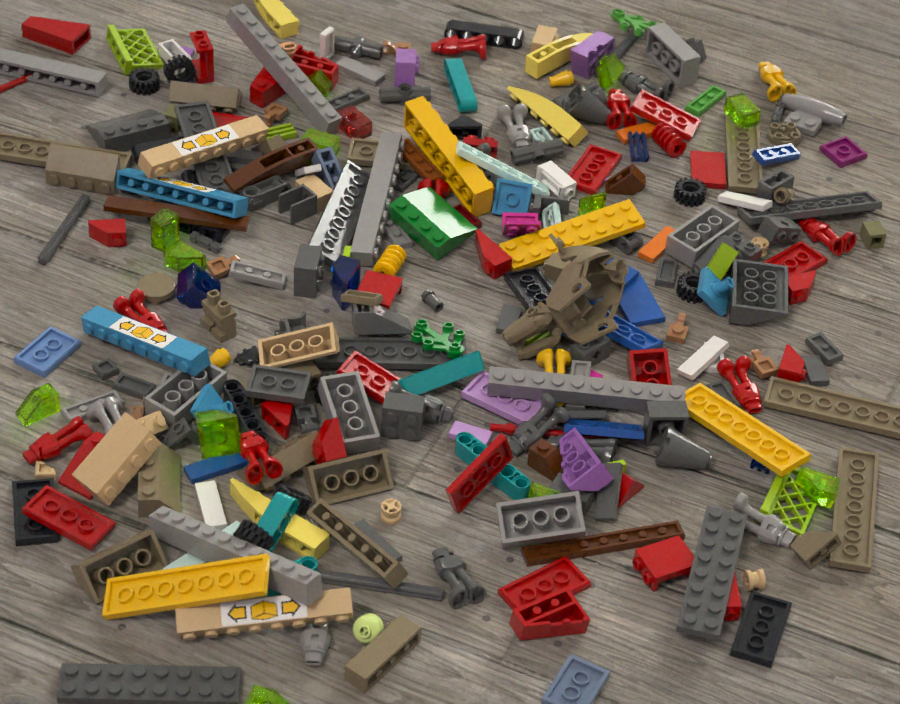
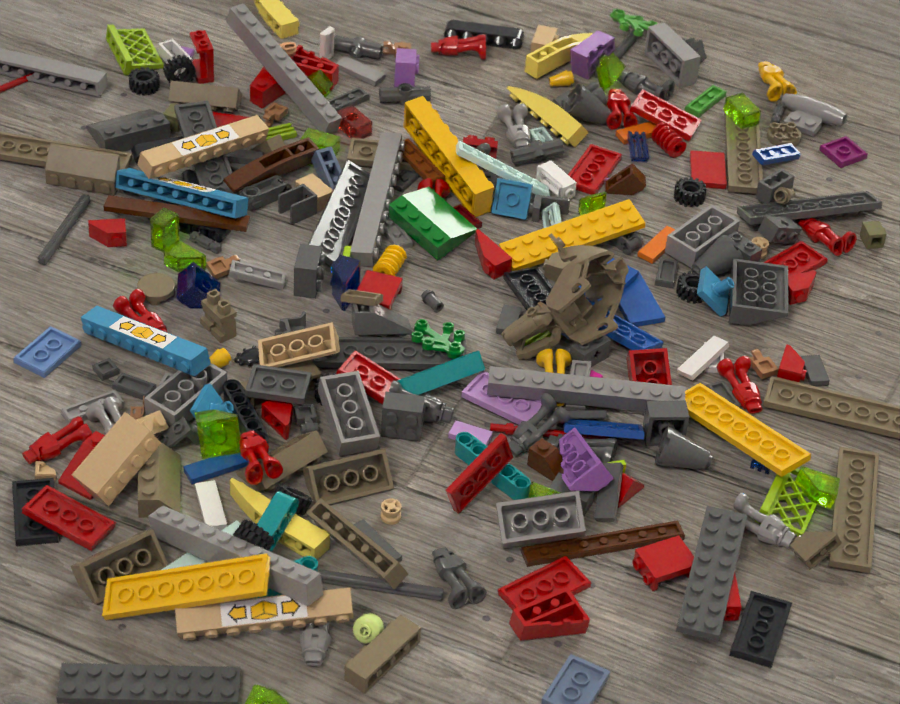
clear neon green slope [15,383,61,426] -> none
red slope [21,16,91,55] -> none
white tile [294,164,322,177] -> none
red slope [312,417,347,464] -> none
teal beam [444,58,477,113] -> none
black slope [448,114,482,140] -> none
dark pink bracket [502,212,541,238] -> none
medium nougat plate [666,312,689,344] -> none
lime tile [707,242,739,280] -> none
white tile [718,191,772,212] -> none
tan wheel [743,569,766,591] -> none
dark grey plate [805,332,844,366] -> none

